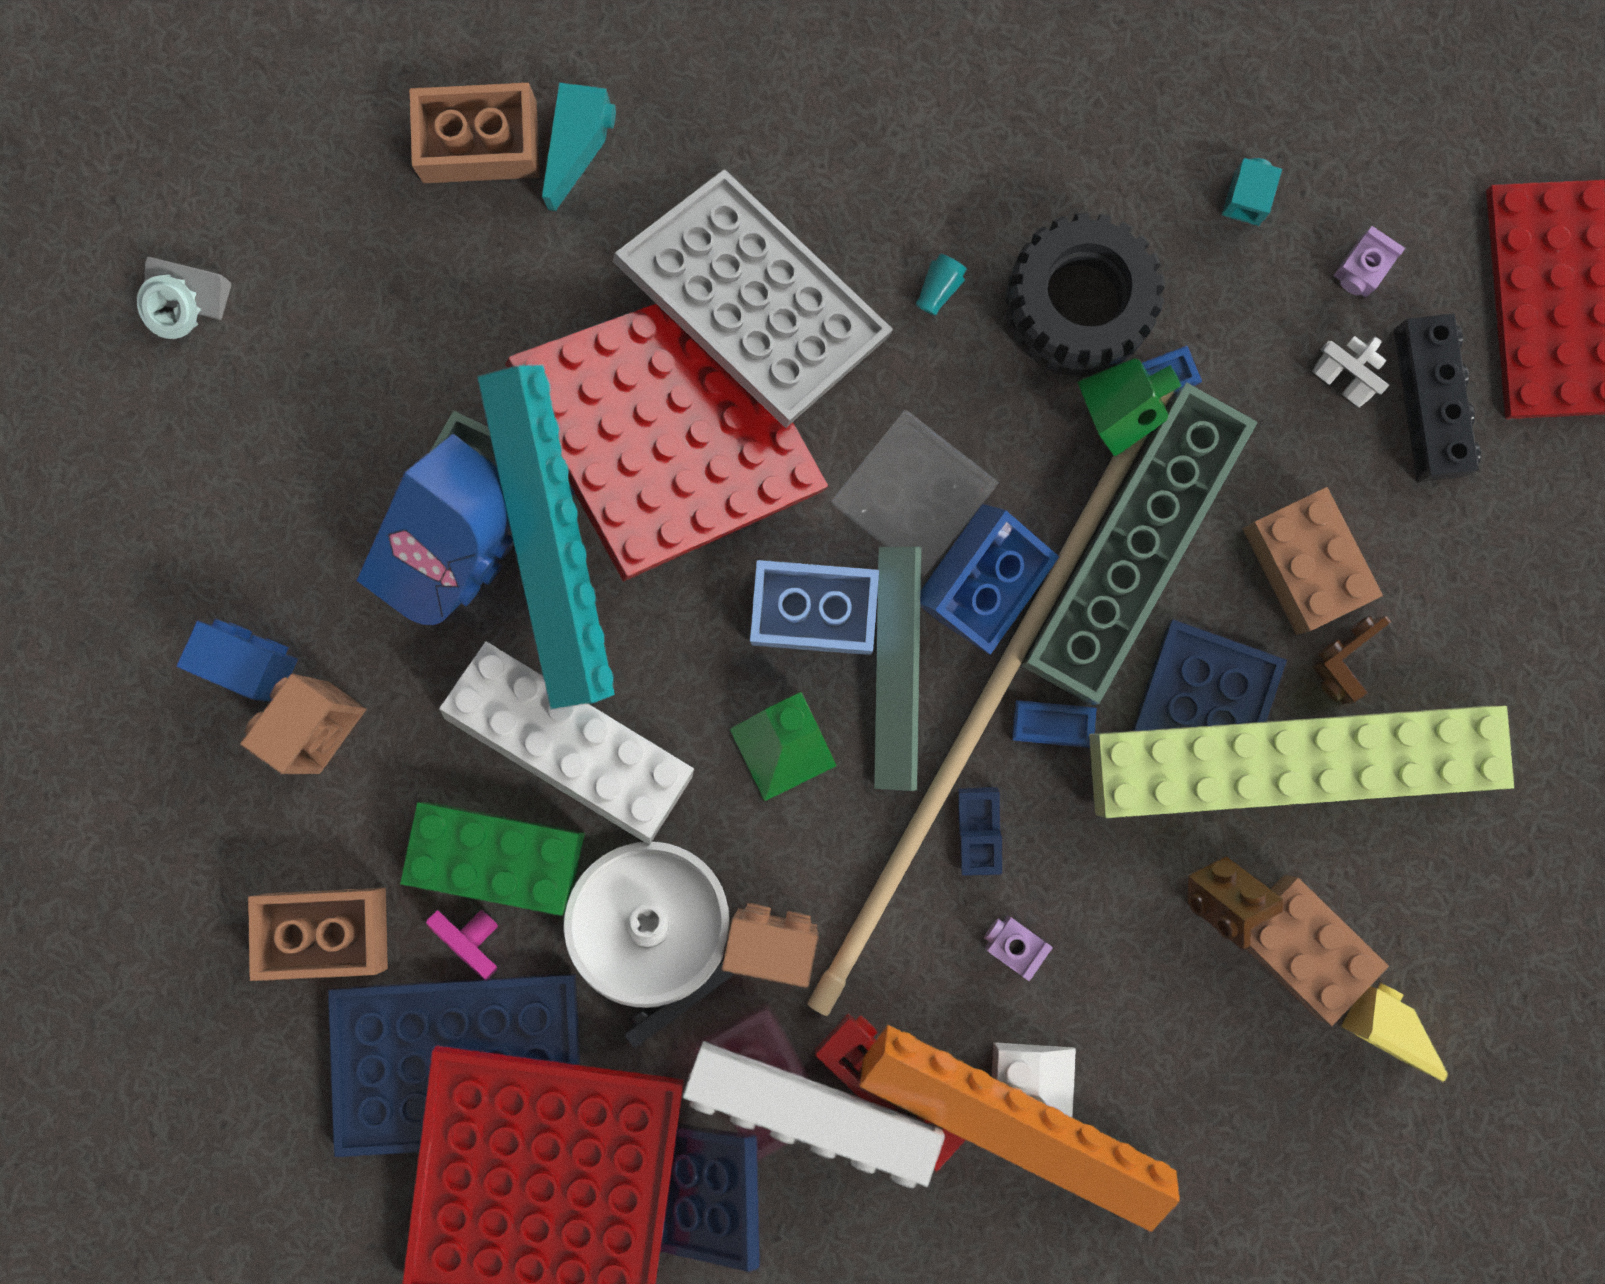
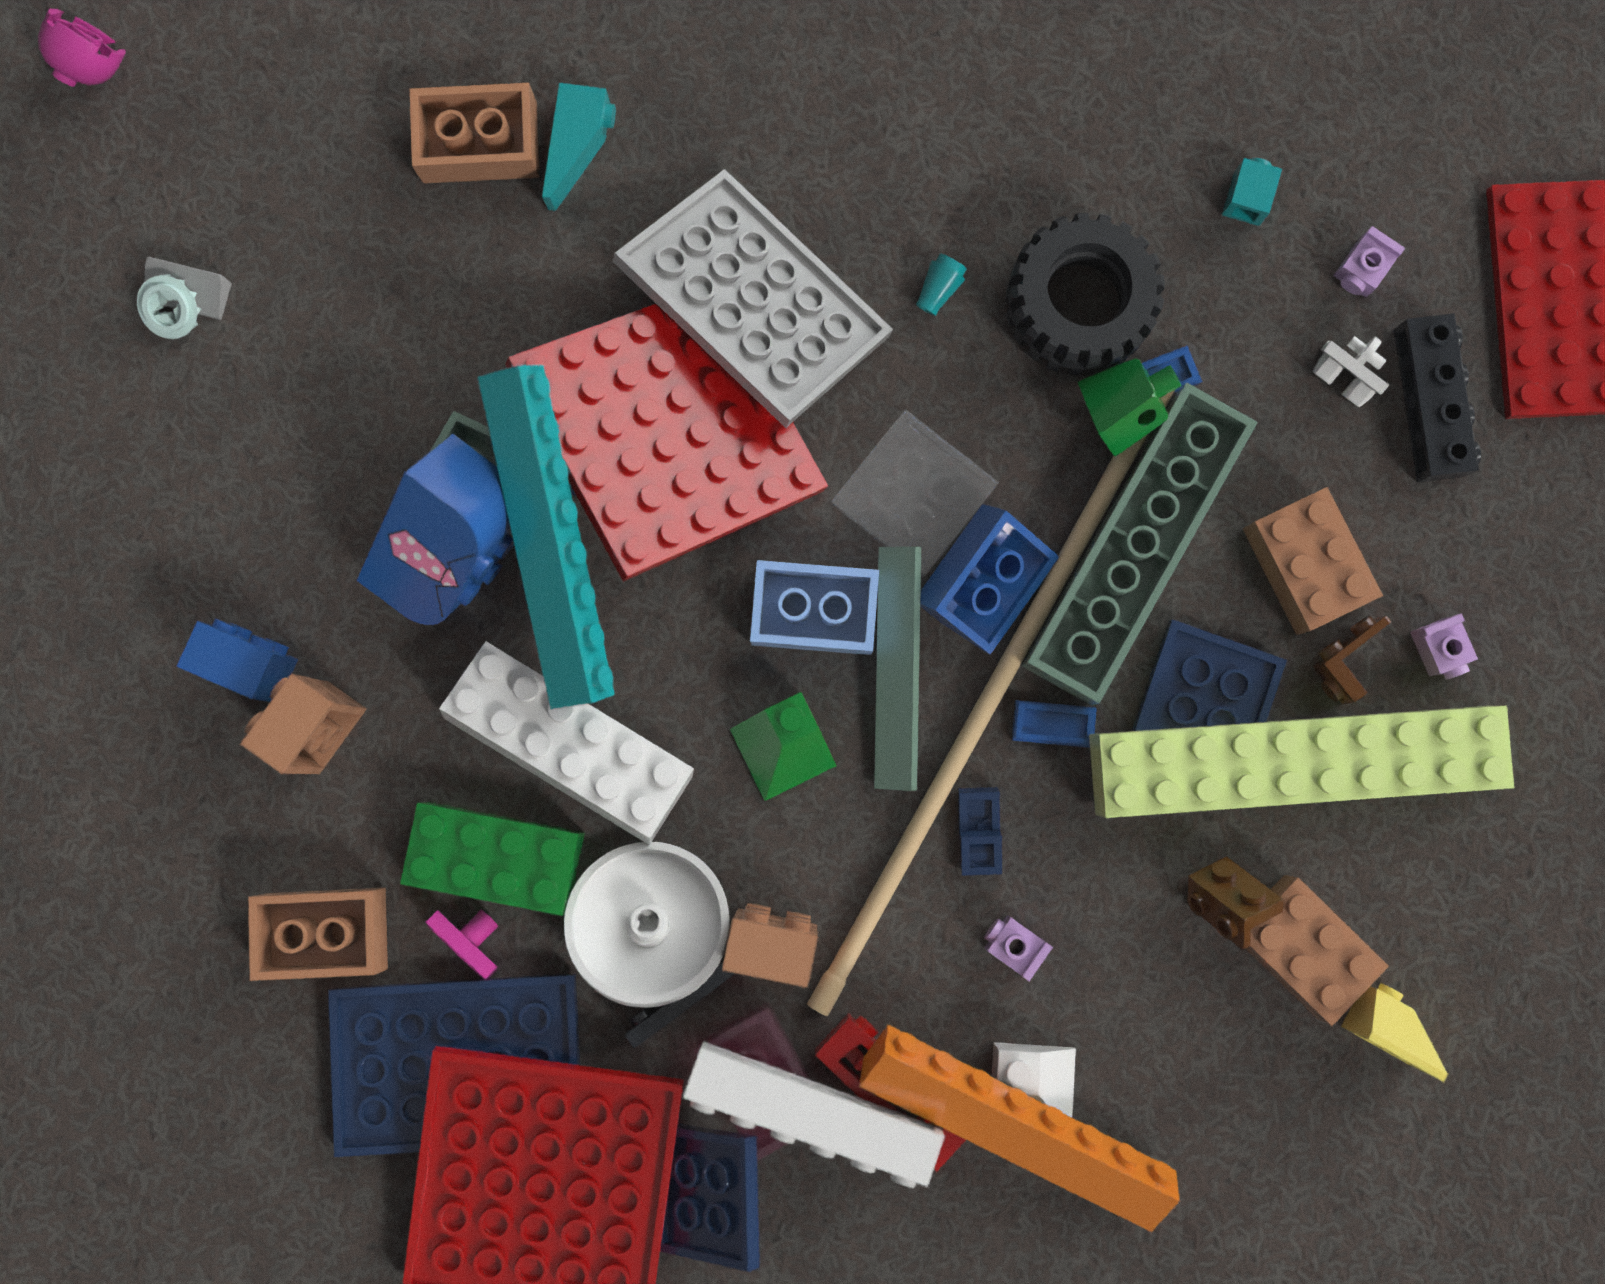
none -> dark pink cylinder [38,8,126,87]
none -> lavender brick [1410,613,1478,680]

